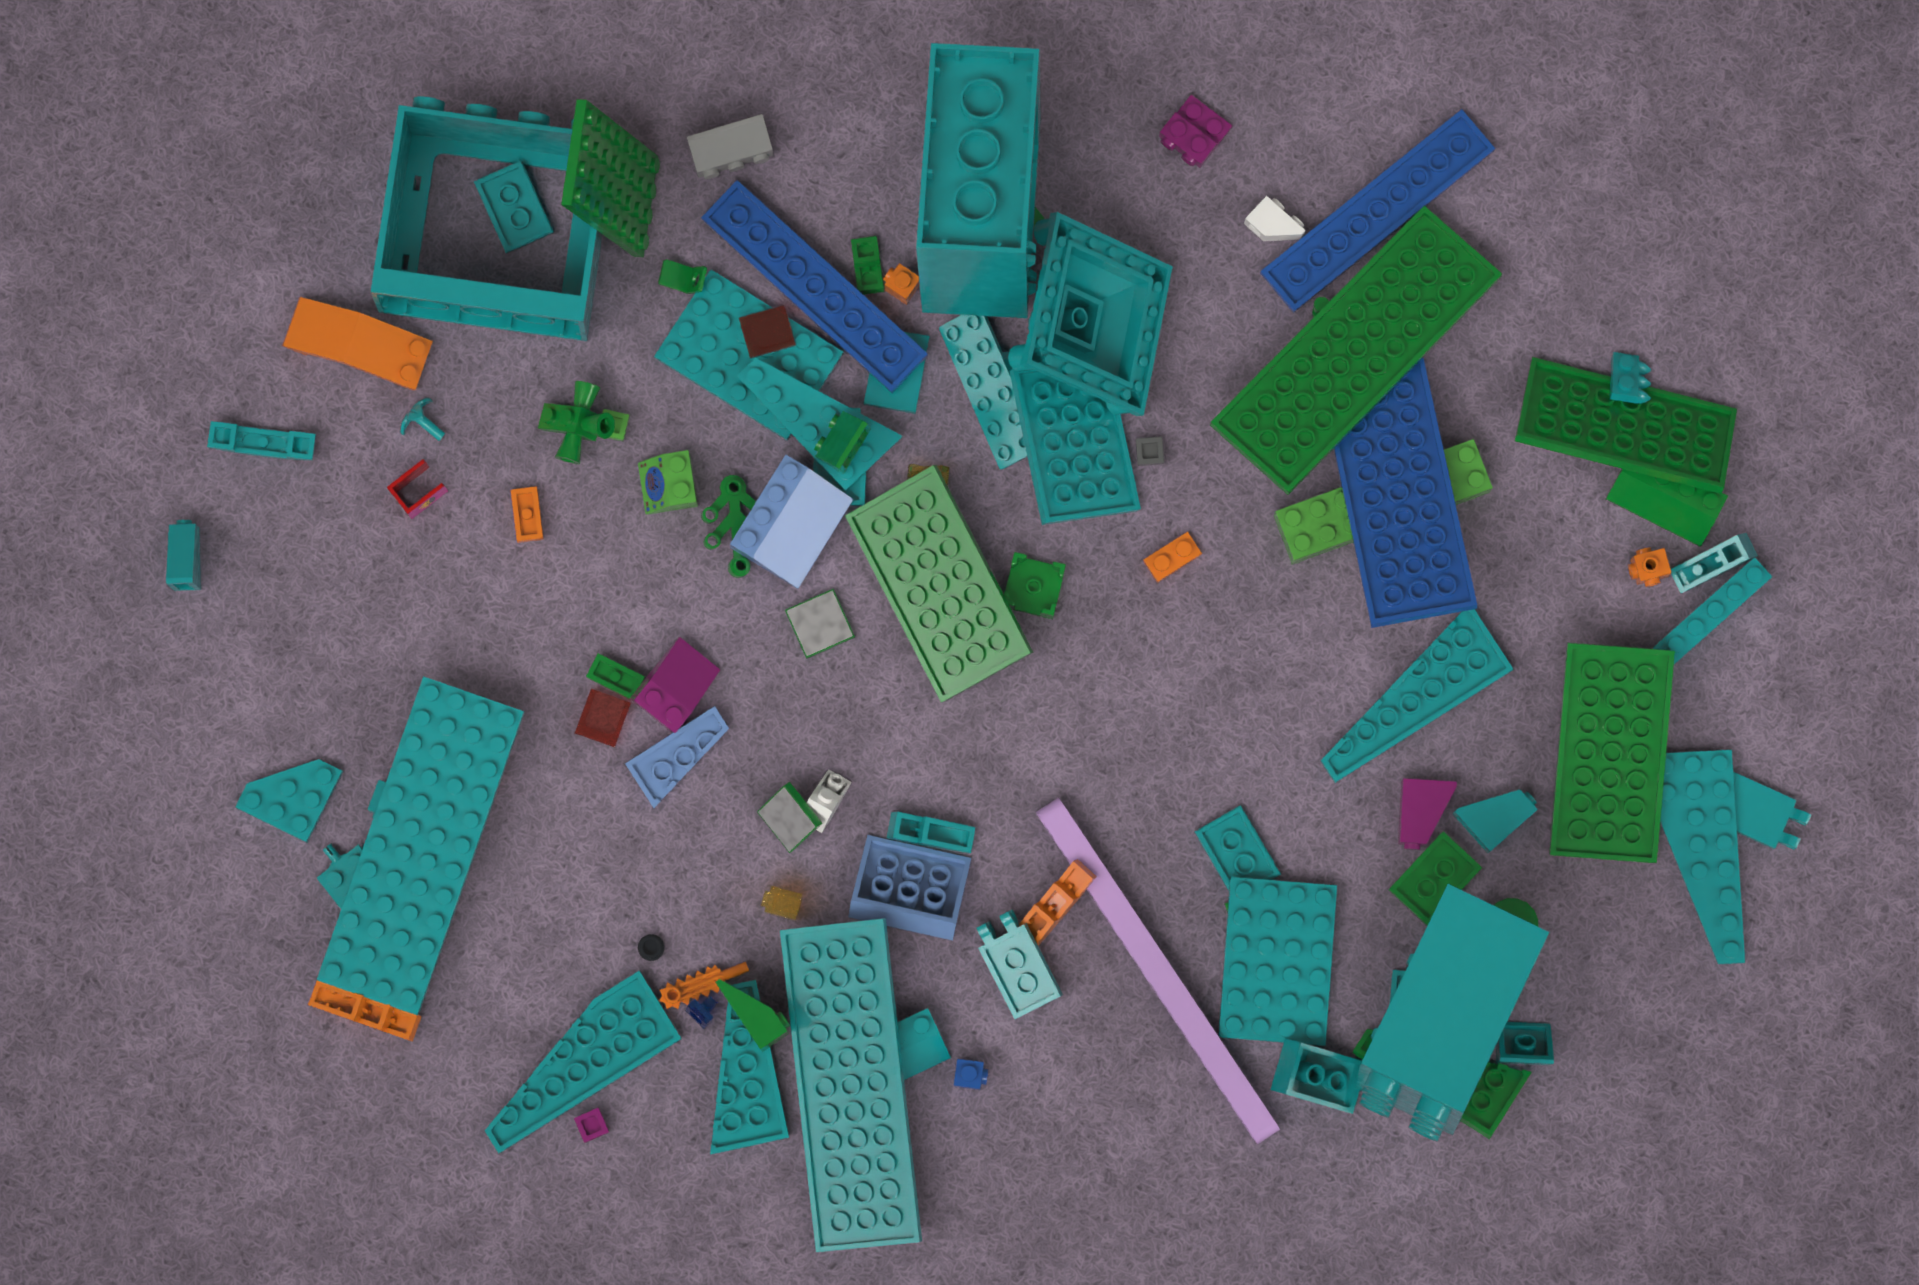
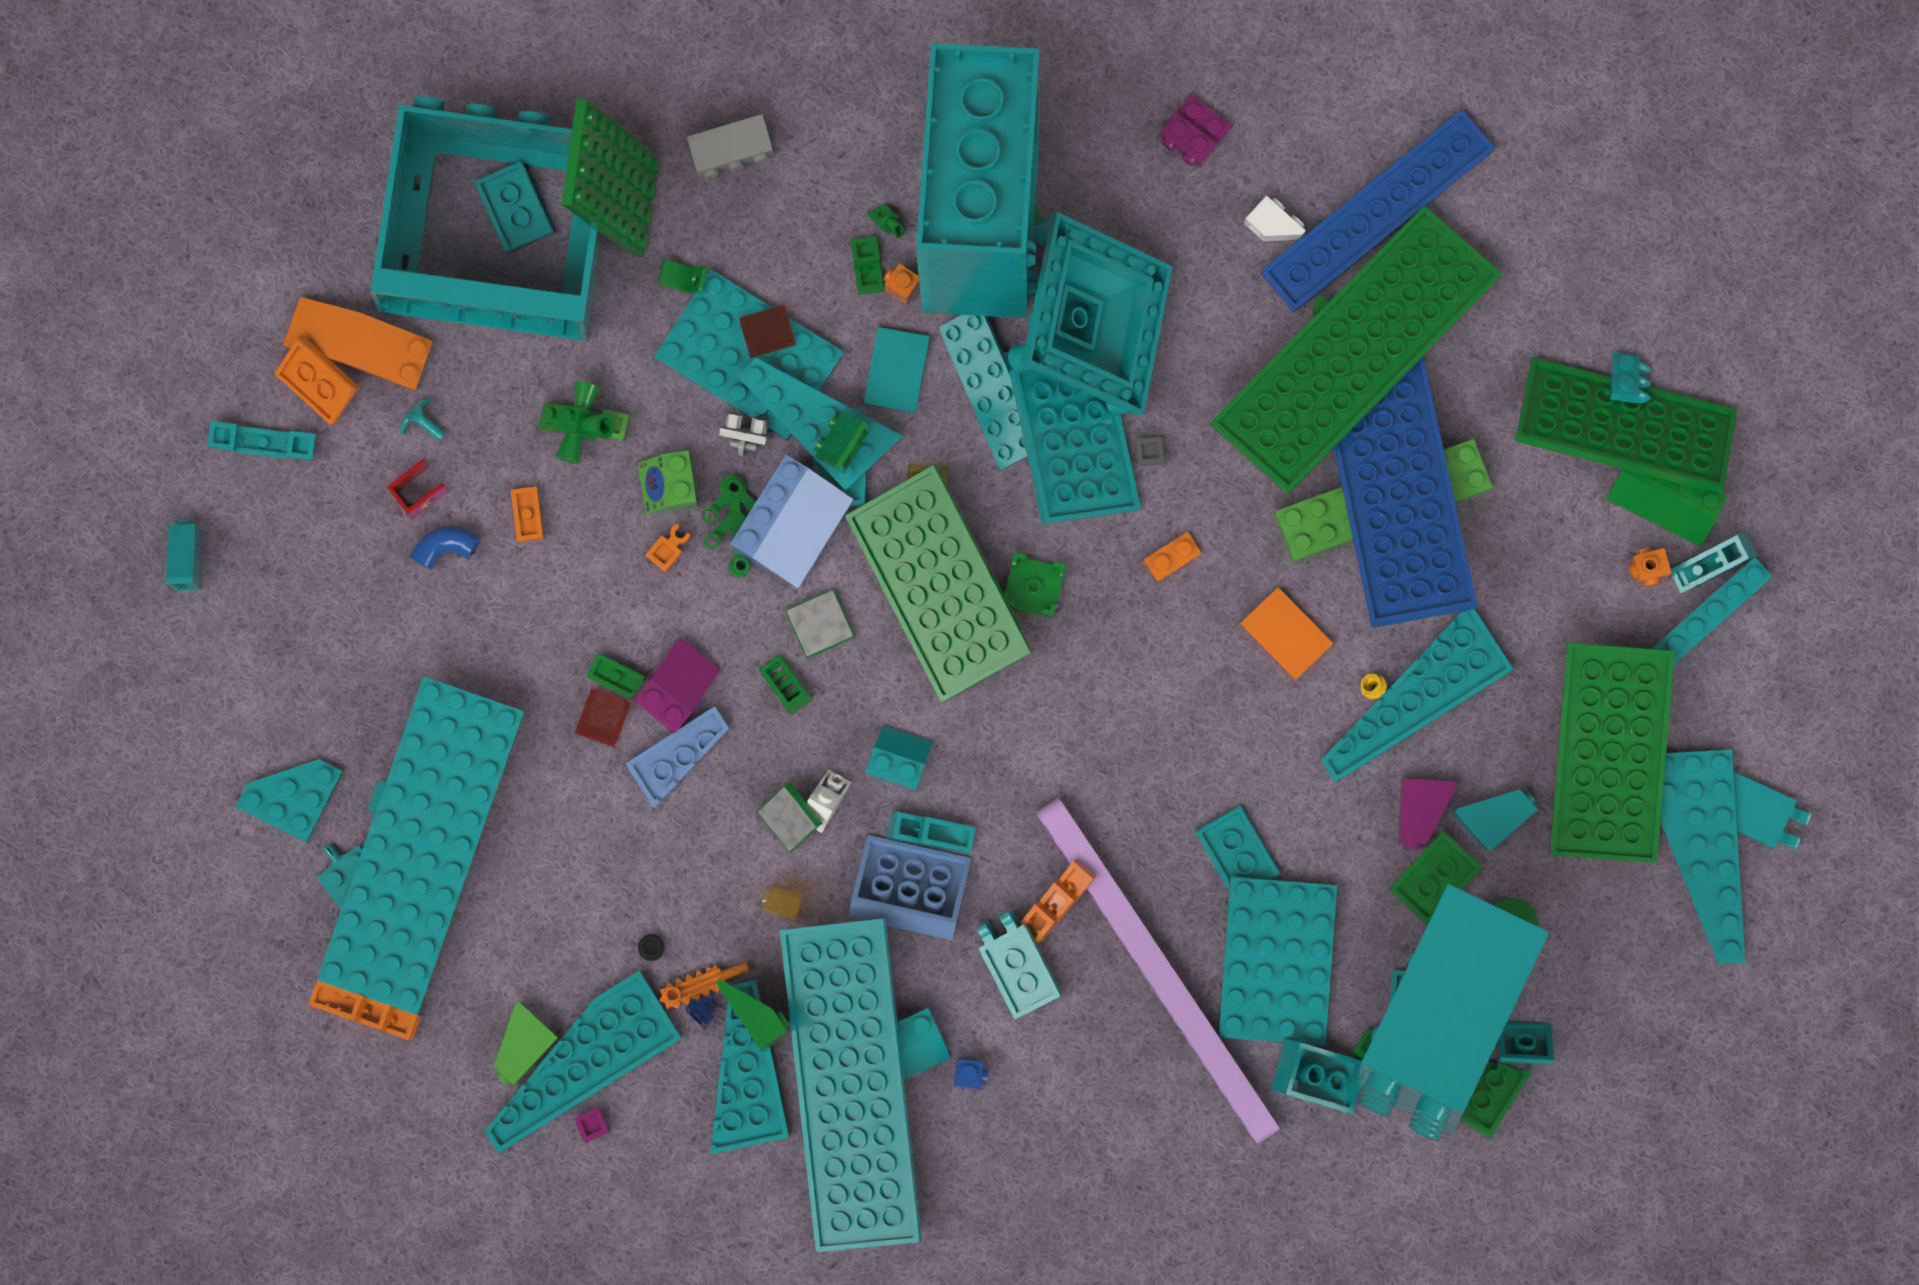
blue plate [701,180,928,394] -> none
none -> orange tile [274,335,360,426]
none -> blue cylinder [409,526,481,570]
none -> bright green slope [494,1001,559,1086]
none -> orange plate [645,524,691,573]
none -> light grey hips [719,411,771,457]
none -> green slope [759,654,812,715]
none -> teal slope [865,725,933,792]
none -> green piece [867,205,904,238]
none -> orange tile [1240,587,1333,681]
none -> yellow plate [1361,673,1387,700]

